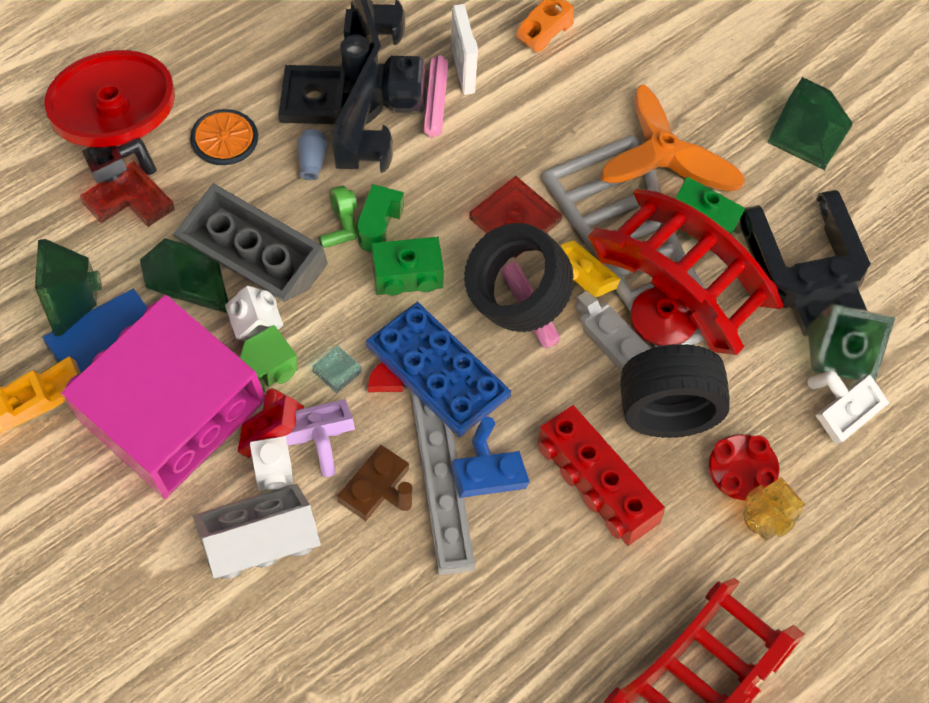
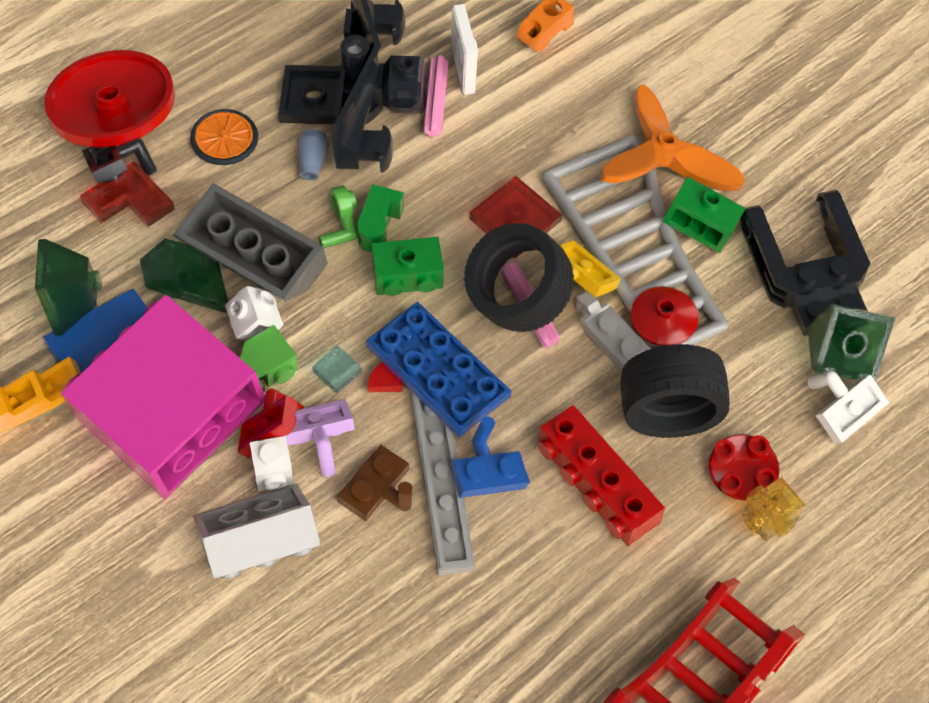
red fence [588,189,784,355] -> none
clear green slope [768,77,853,171] -> none

